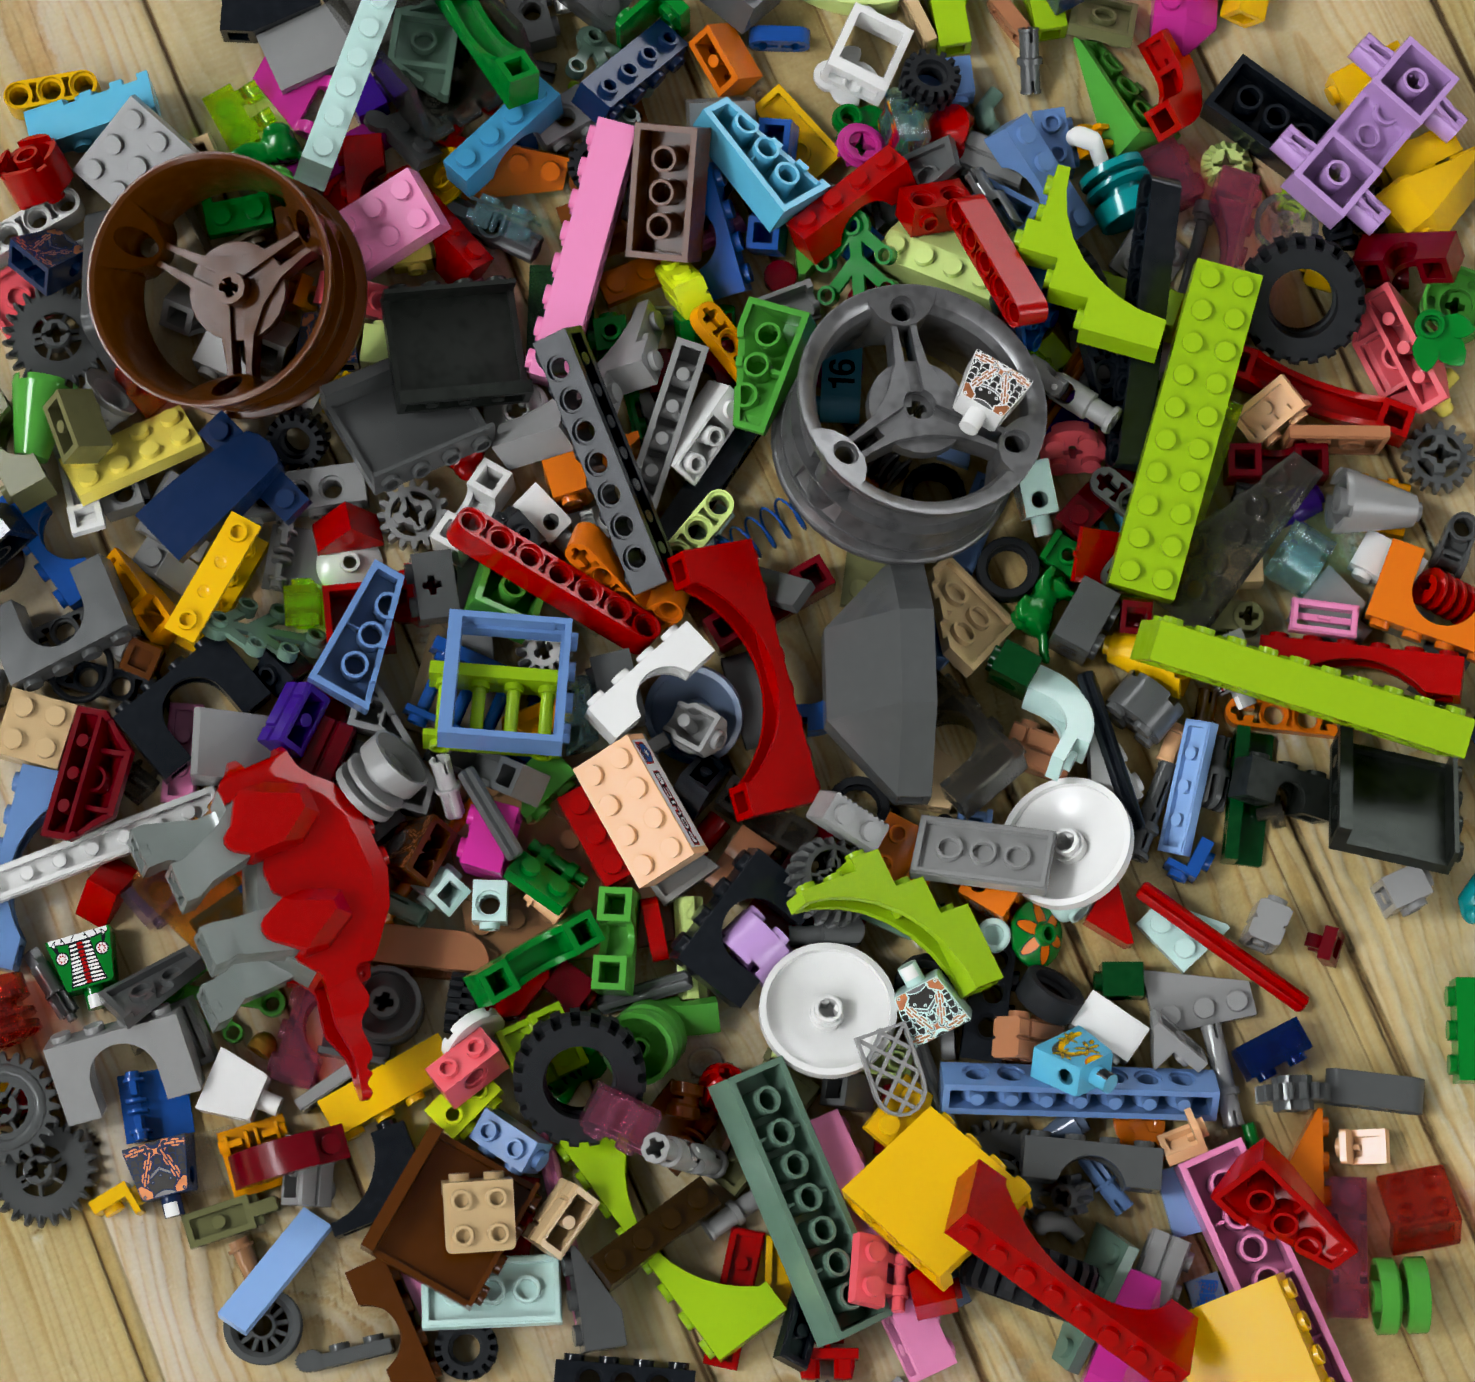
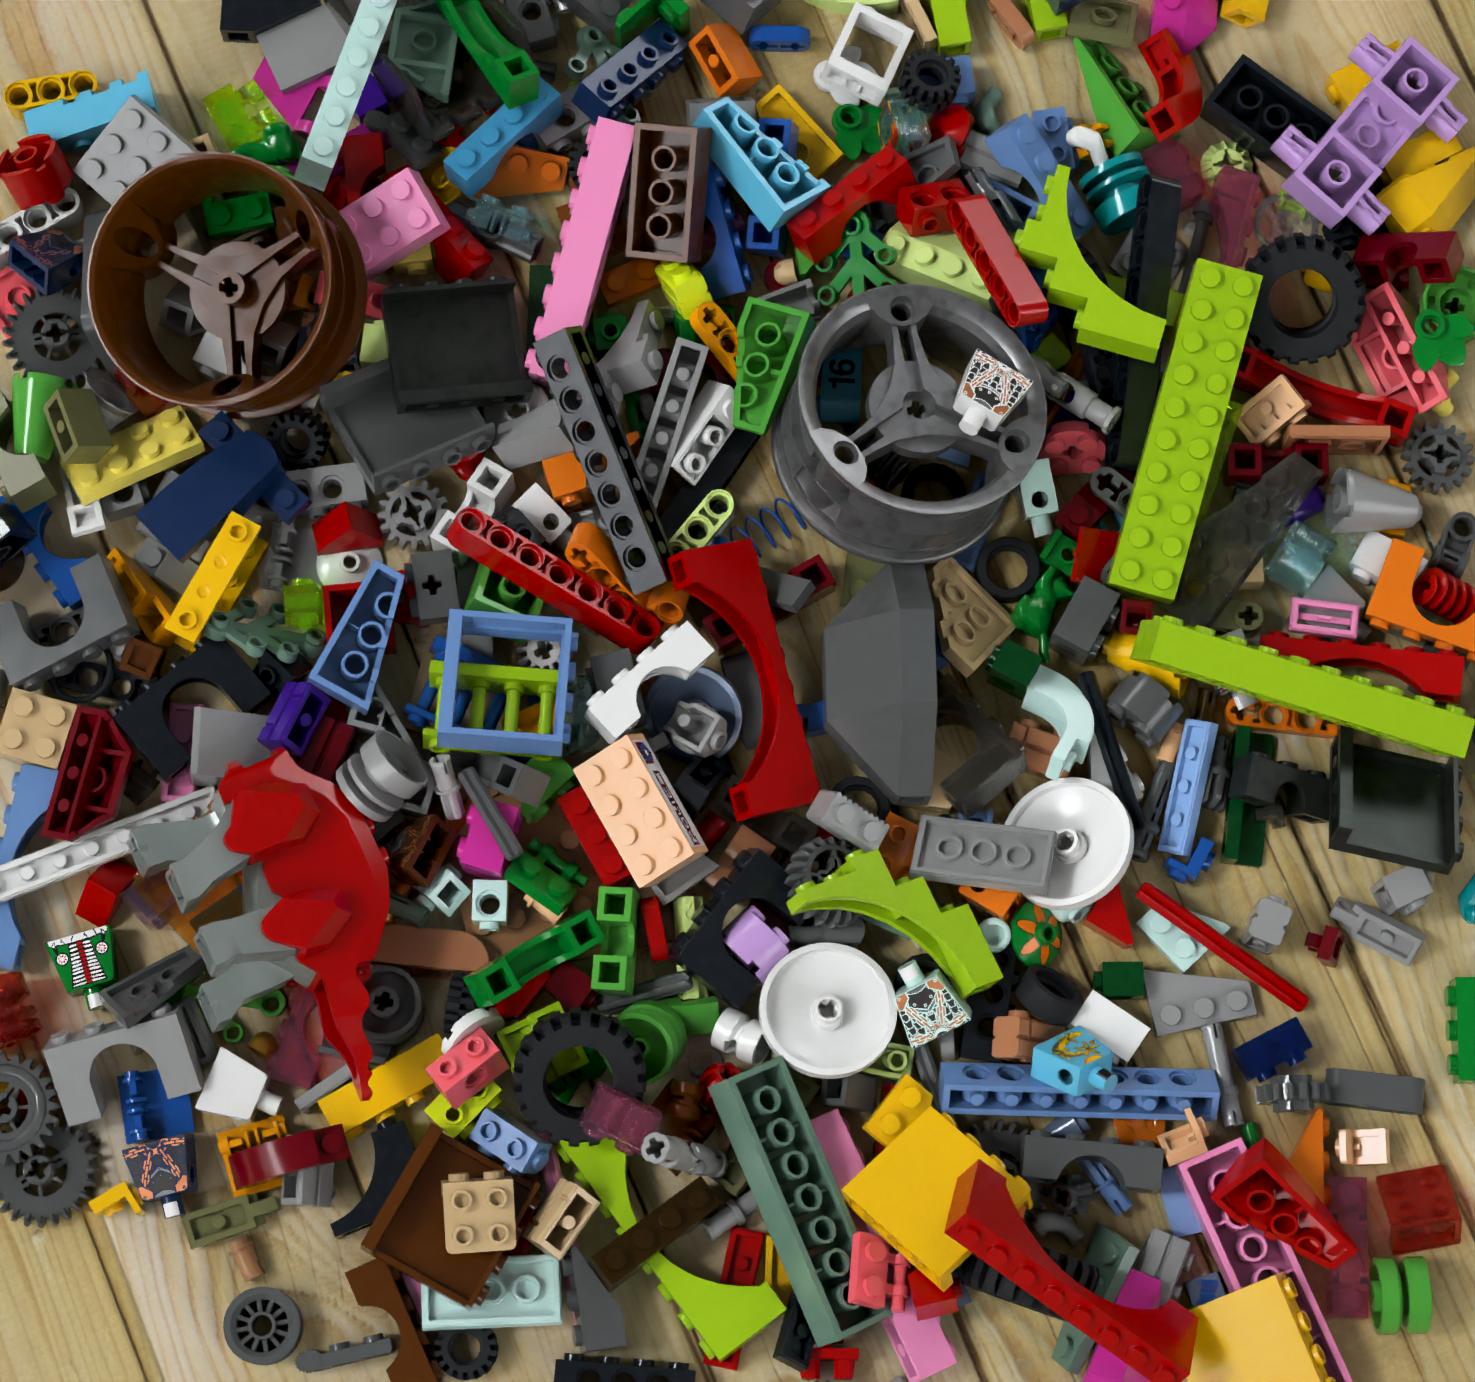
dark grey piece [23,947,79,1023] -> none
light blue tile [218,1207,332,1336] -> none
dark pink gear [835,123,886,168] -> none
light grey window [854,1021,927,1117] -> none
dark grey pin [1017,27,1043,95] -> none
light grey slope [1150,1008,1208,1073] -> none
none -> white wheel [711,1007,771,1067]
none -> tan hinge [774,258,799,286]
none -> light grey hinge [1329,897,1426,966]

